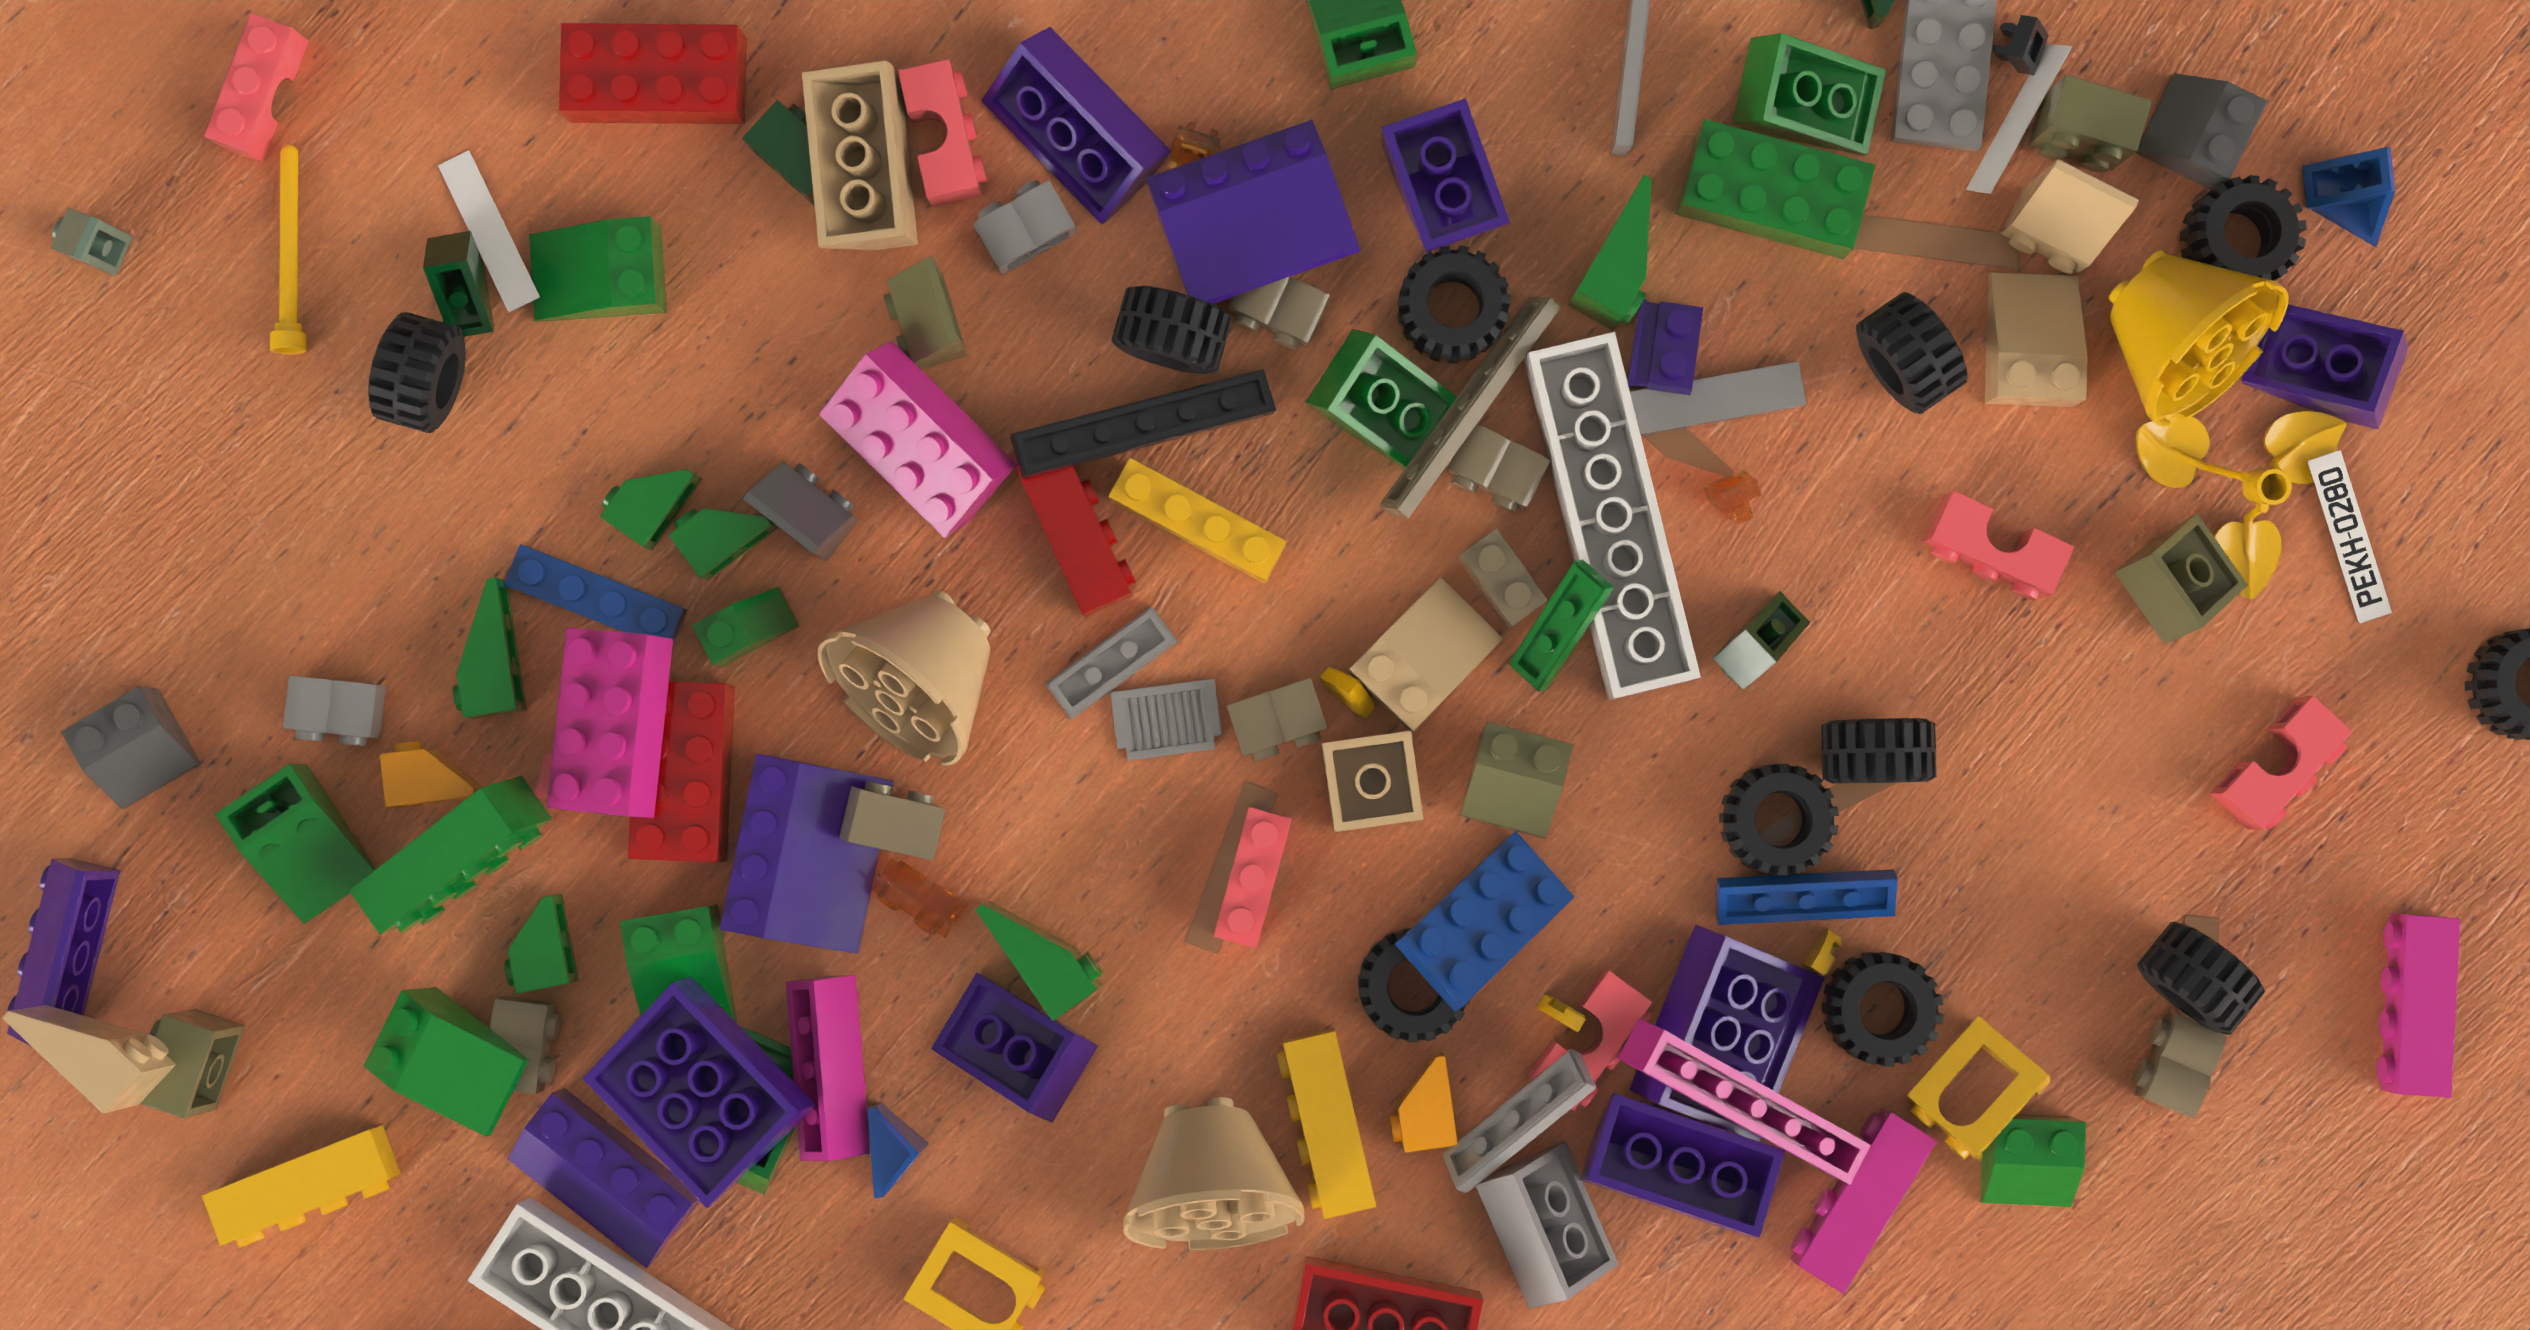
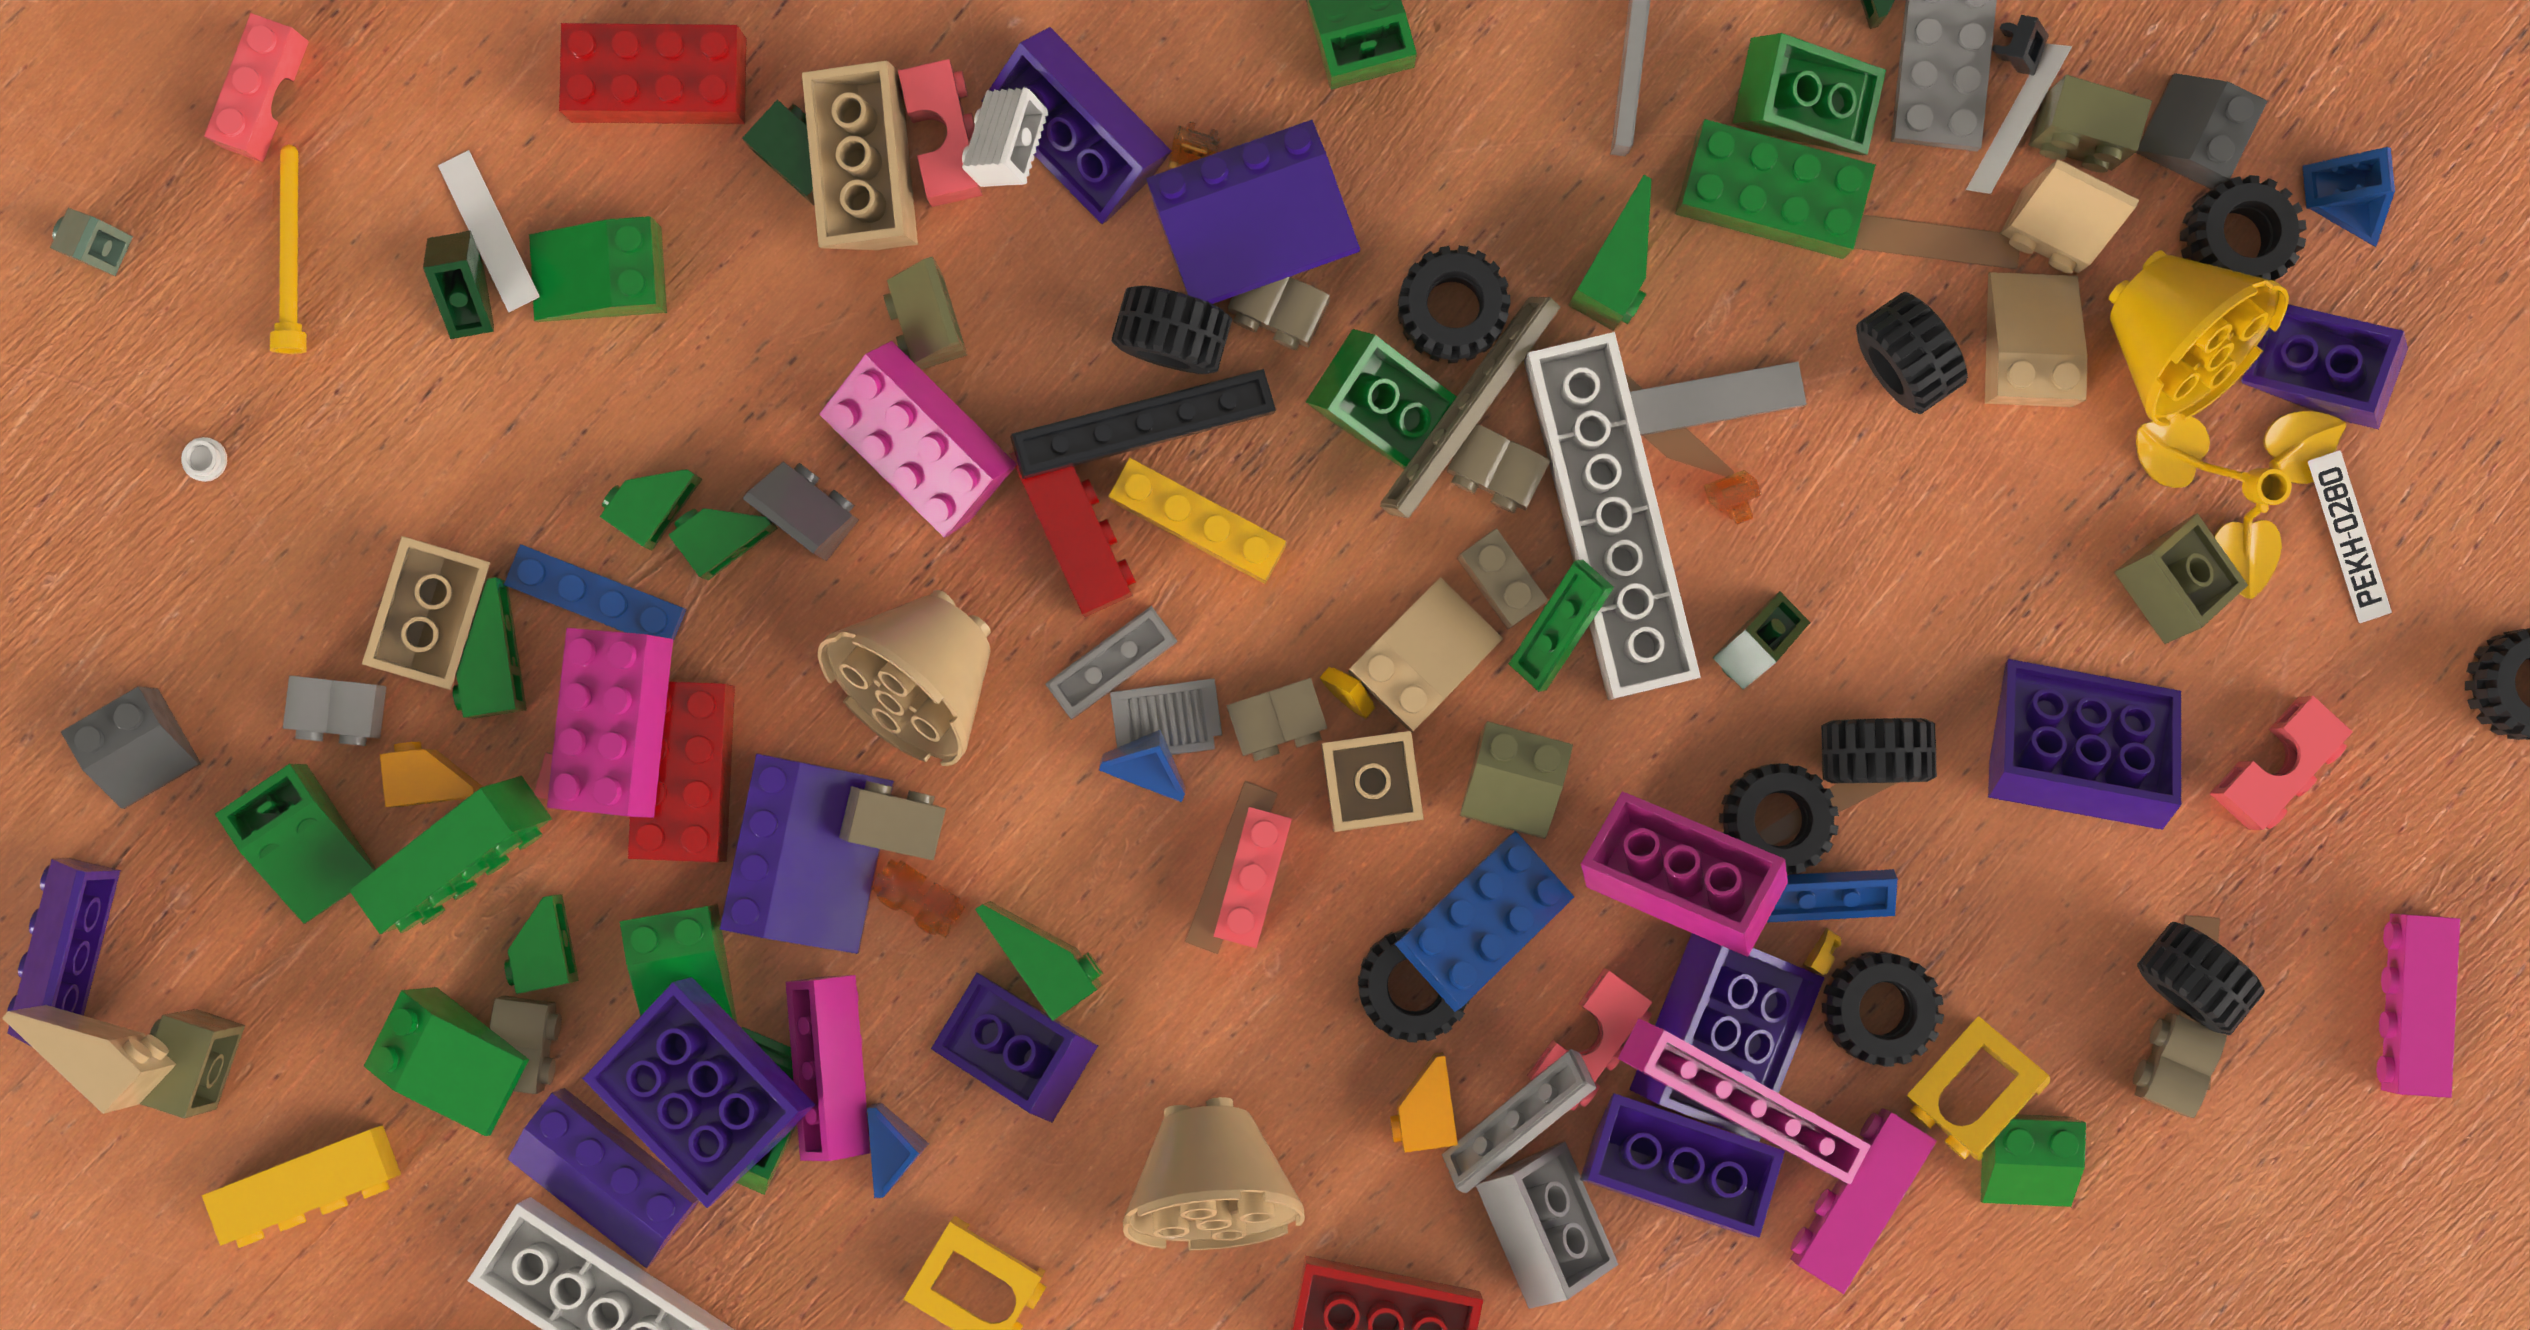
black tyre [368,312,466,433] -> none
green slope [692,587,799,667] -> none
light grey brick [973,180,1077,275] -> none
yellow brick [1276,1028,1376,1219] -> none
dark purple slope [1381,98,1510,252] -> none
yellow tile [1536,994,1586,1032] -> none
dark purple plate [1627,299,1704,395] -> none
coral arch [1922,491,2075,601] -> none
none -> white plate [181,437,227,482]
none -> tan slope [362,536,490,690]
none -> white brick [962,87,1048,187]
none -> blue slope [1099,730,1185,802]
none -> dark pink brick [1581,791,1788,957]
none -> dark purple slope [1988,659,2181,830]

